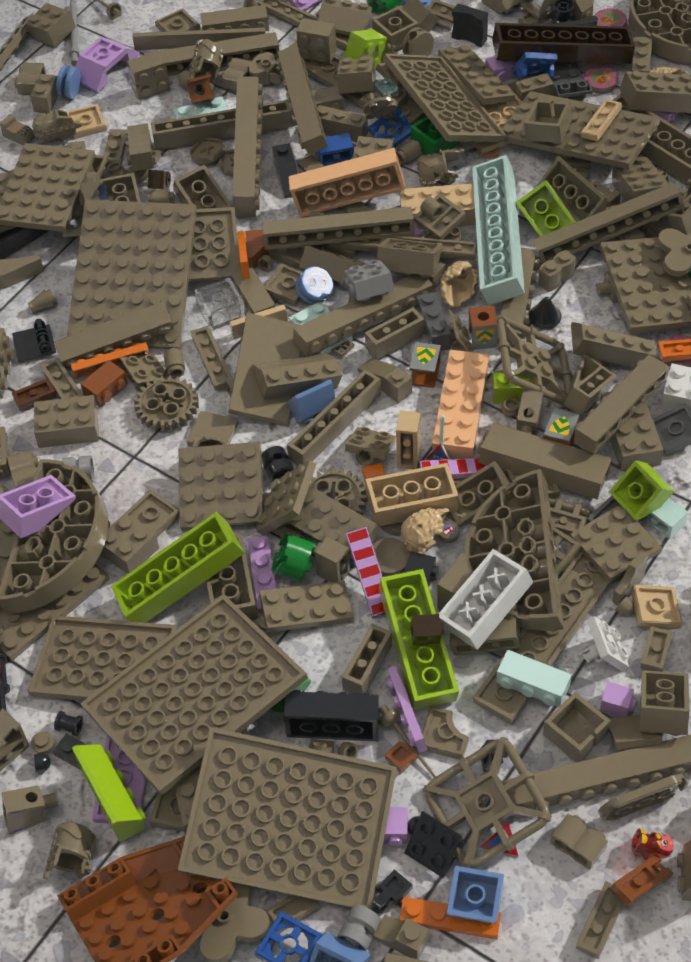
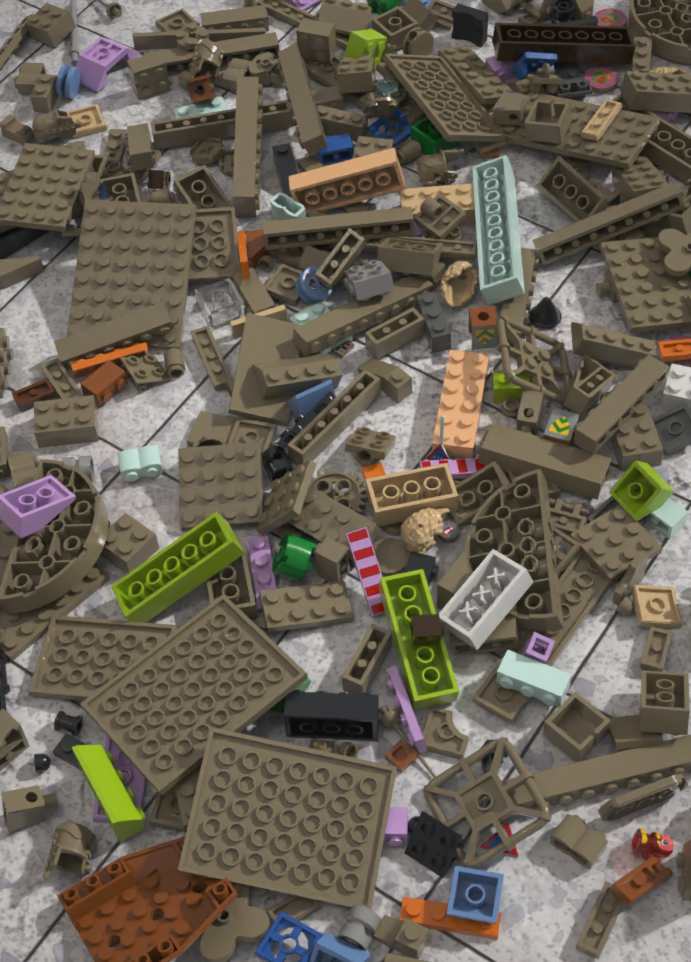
black hinge [12,319,57,362] -> none
dark tan cone [27,289,57,313] -> none
dark tan plate [31,732,54,754] -> none
dark tan plate [125,490,180,537] -> none
dark tan gear [134,376,199,432] -> none
black plate [372,869,413,915] -> none
tan brick [396,410,421,469] -> none
piece [409,342,441,388] -> none
dark tan hinge [449,309,473,352] -> none
lime slope [516,180,576,237] -> none
dark tan brick [538,250,576,292] -> none
white plate [581,616,629,671] -> none
lavender brick [600,681,637,717] -> none
none -> light aqua brick [118,445,163,482]
none -> dark tan plate [175,22,209,52]
none -> dark tan plate [228,418,277,453]
none -> light aqua brick [270,192,306,220]
none -> black wing [277,391,336,449]
none -> dark tan brick [315,228,366,290]
none -> dark tan torso [492,90,532,125]
none -> lavender brick [521,632,555,663]
none -> dark tan hips [526,63,563,93]

